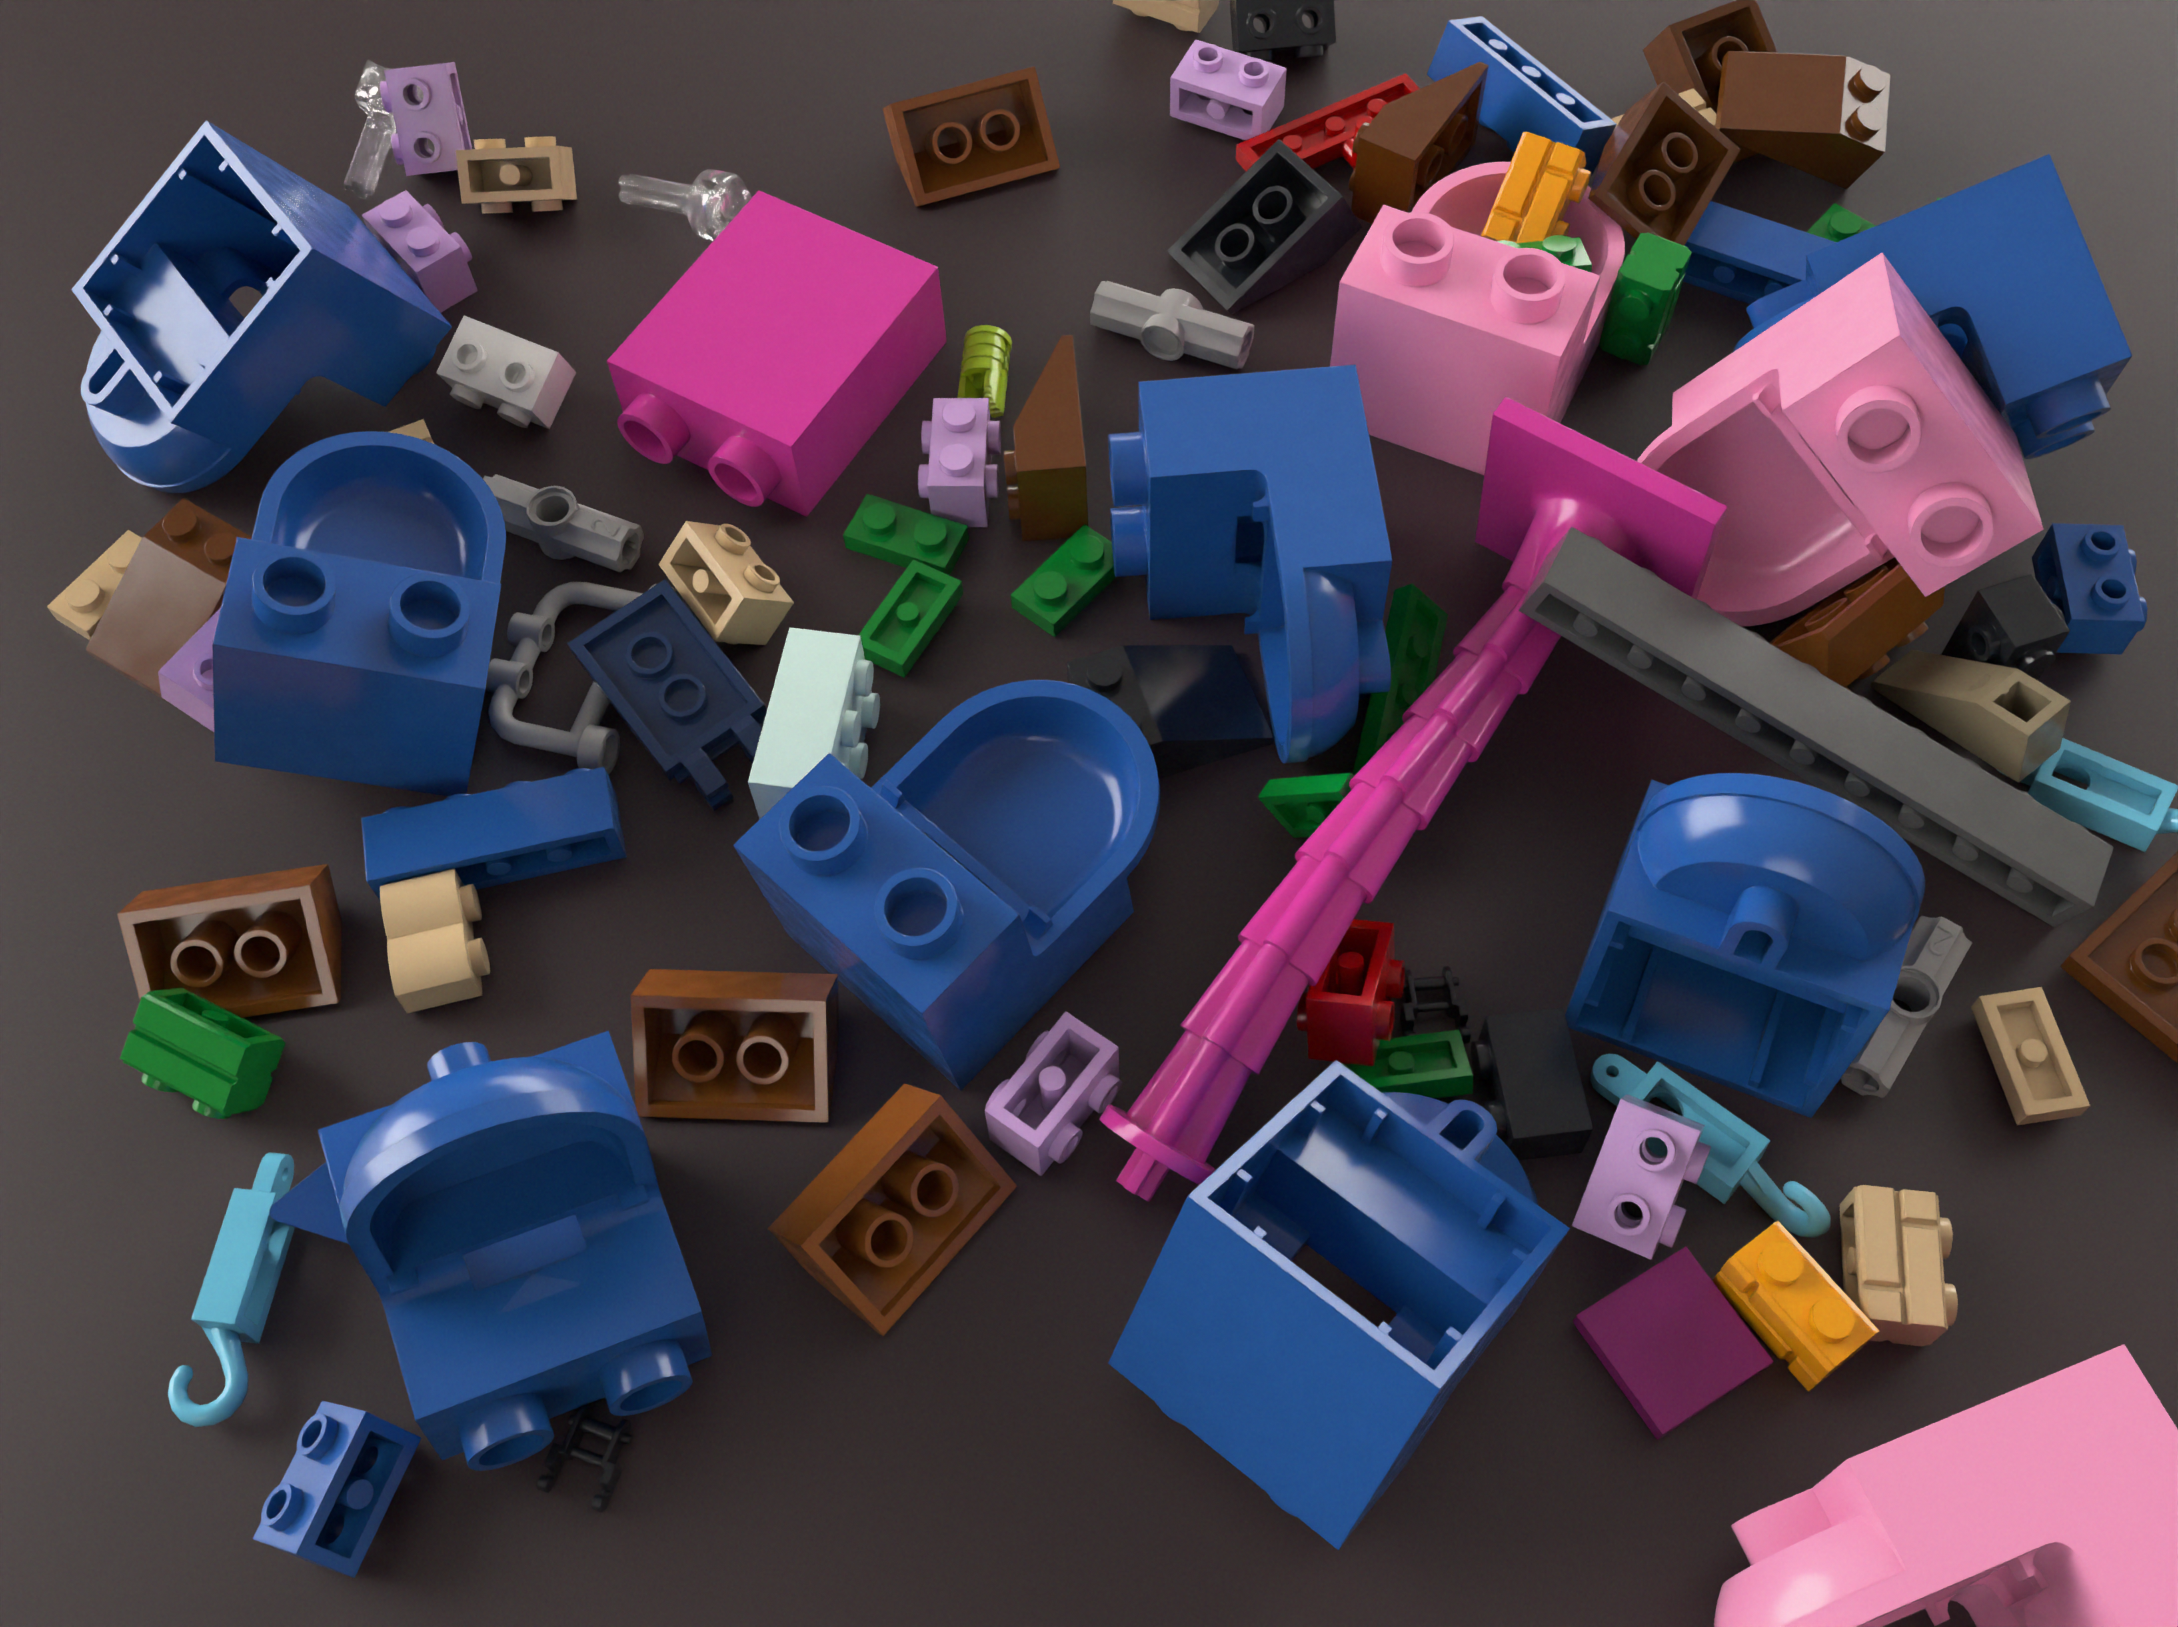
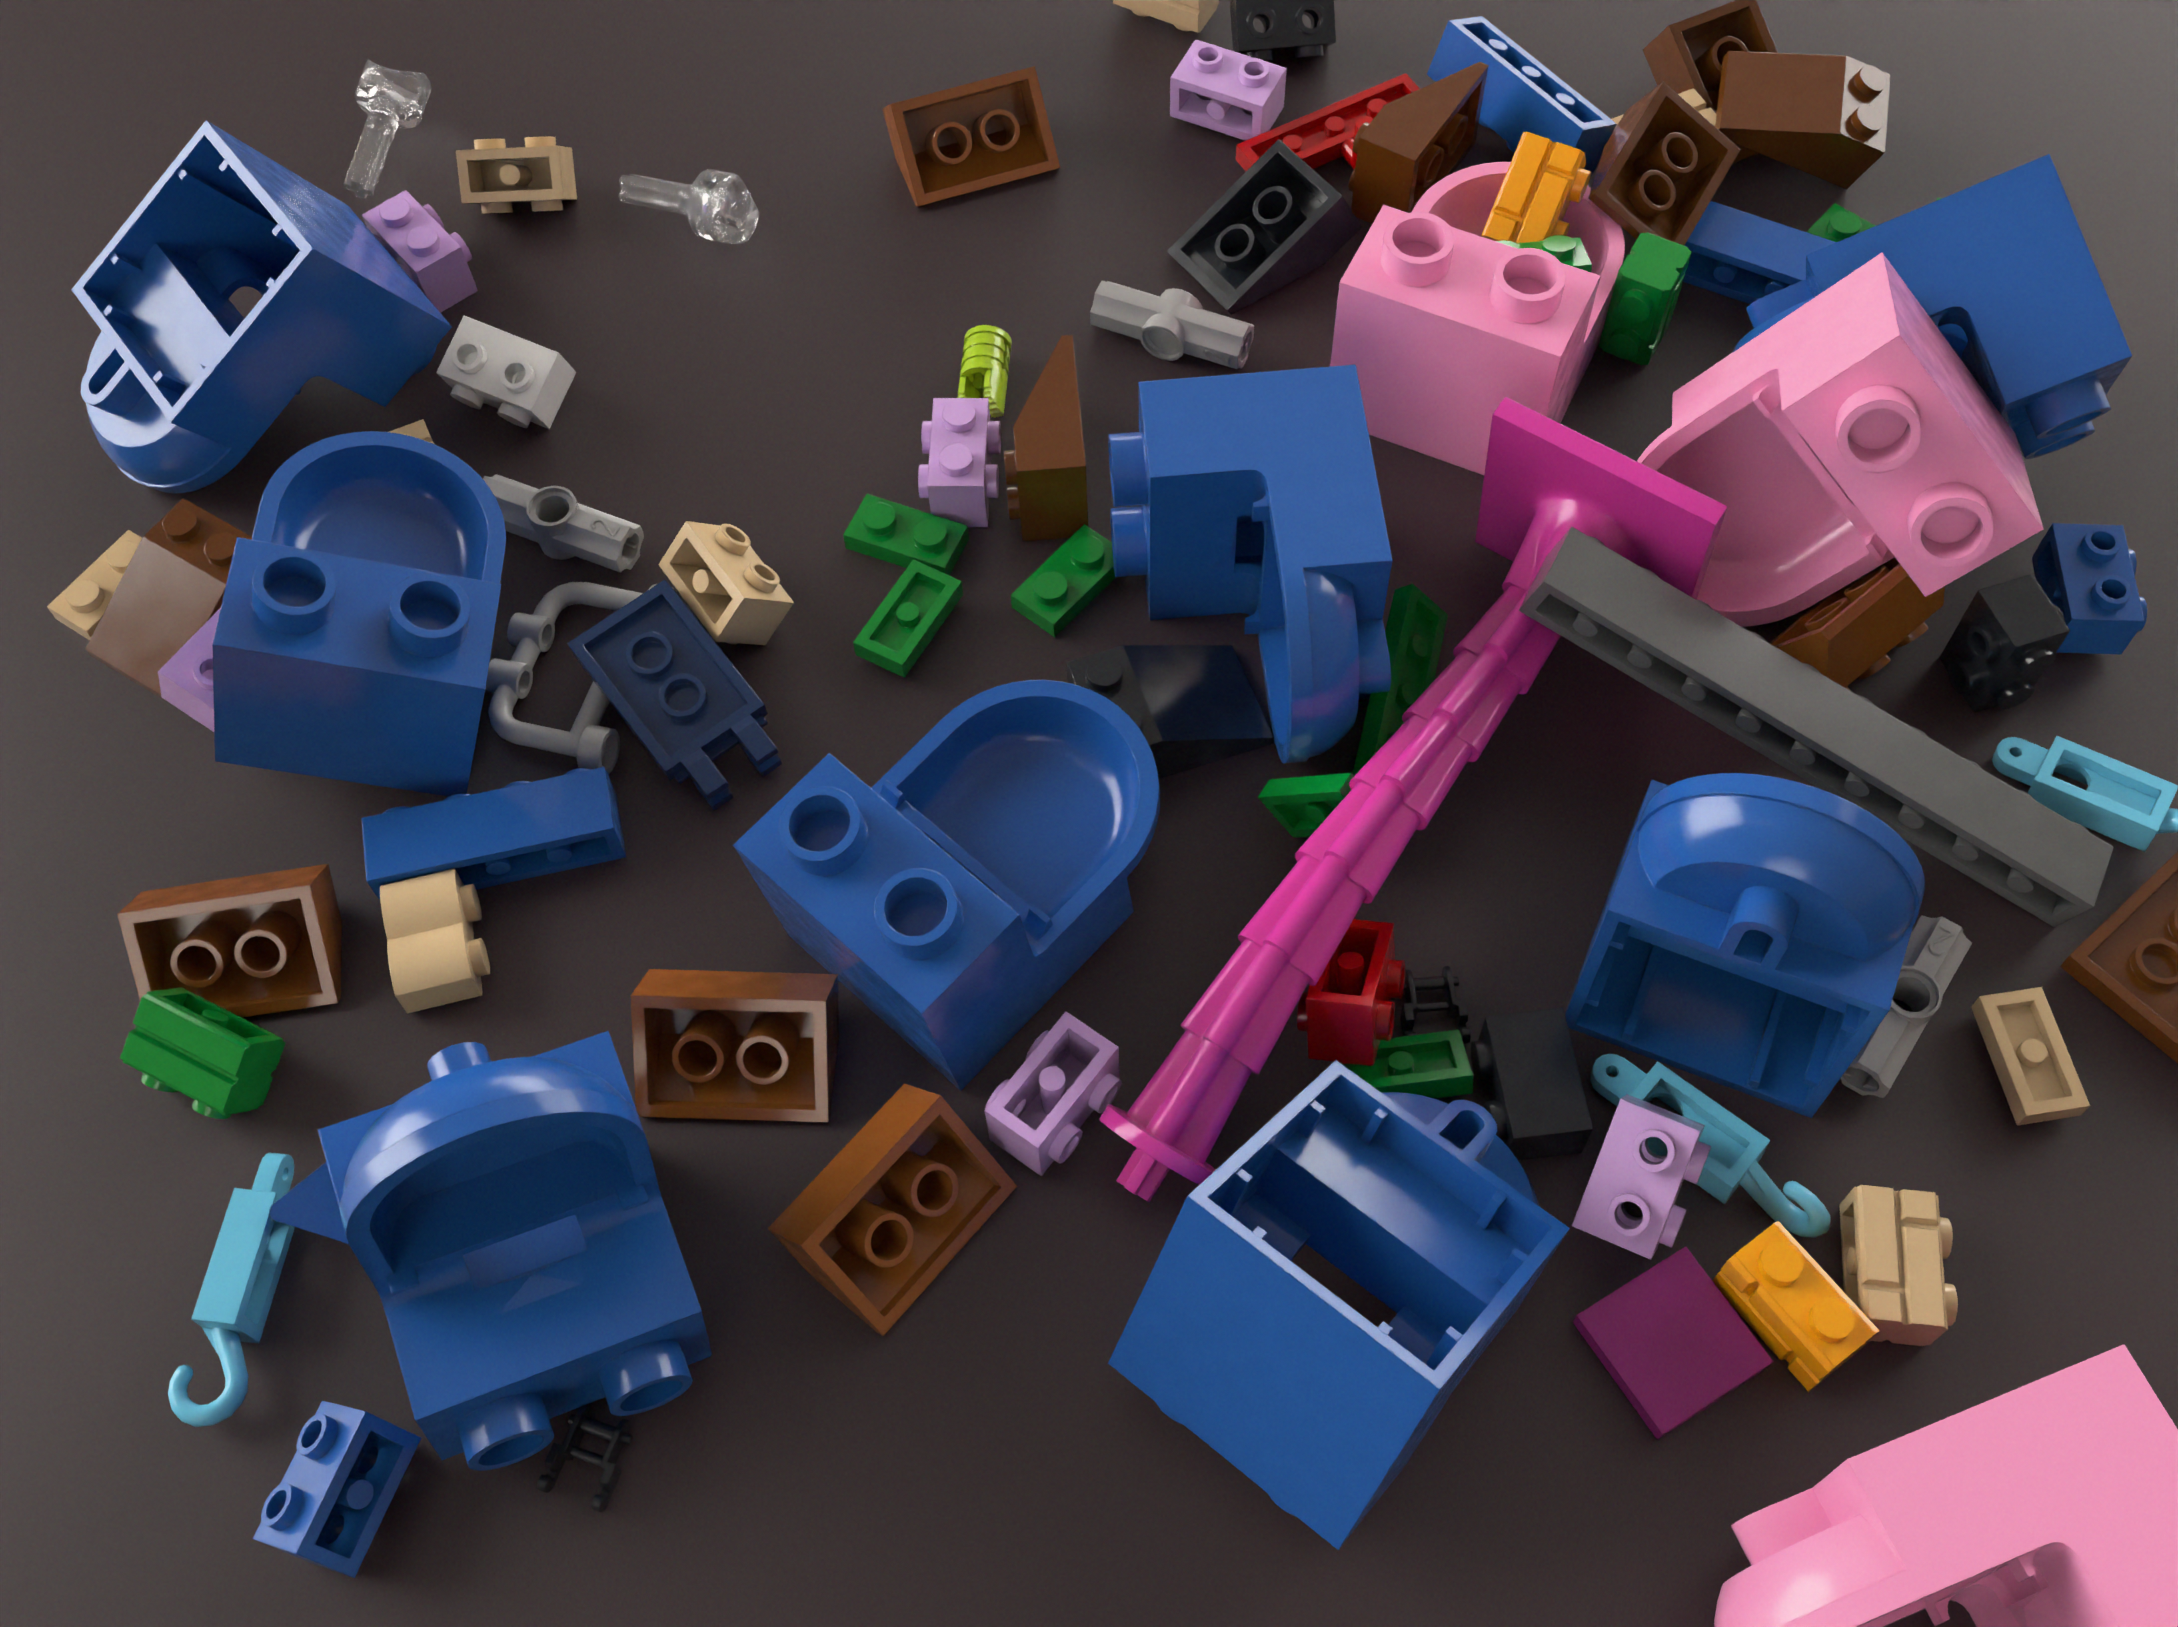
lavender brick [380,62,472,176] -> none
dark pink brick [607,190,947,517] -> none
light aqua brick [748,627,880,819] -> none
dark tan slope [1871,650,2071,783] -> none

